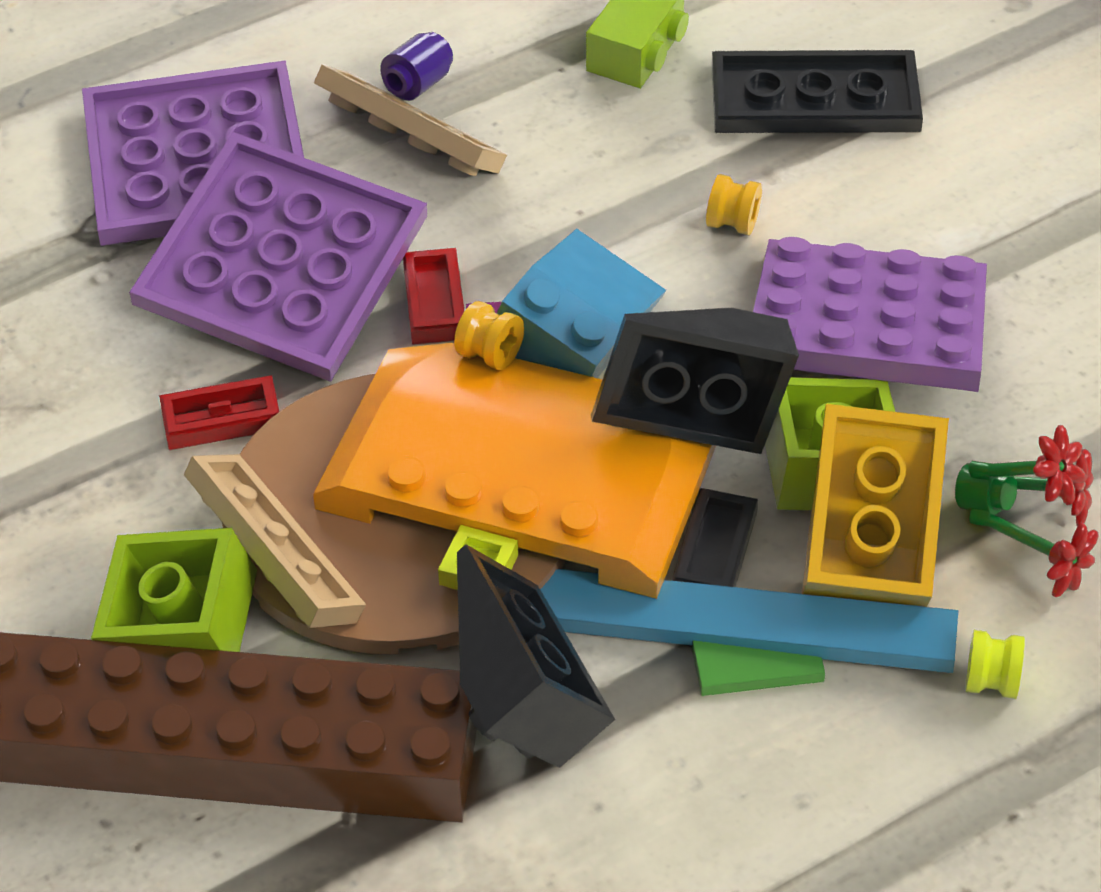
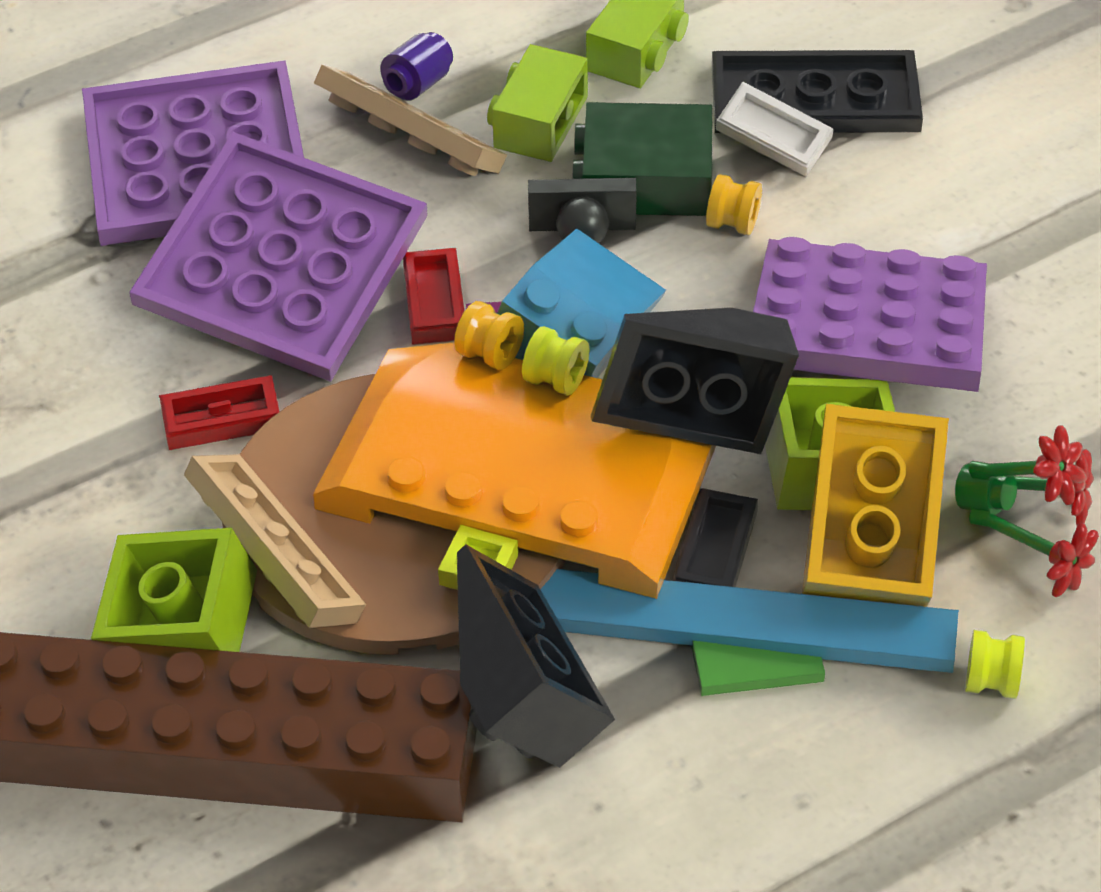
none -> lime brick [487,44,588,162]
none -> neon yellow wheel [522,326,590,396]
none -> pearl dark grey tile [528,178,636,243]
none -> dark green brick [572,102,712,216]
none -> white tile [716,82,833,177]

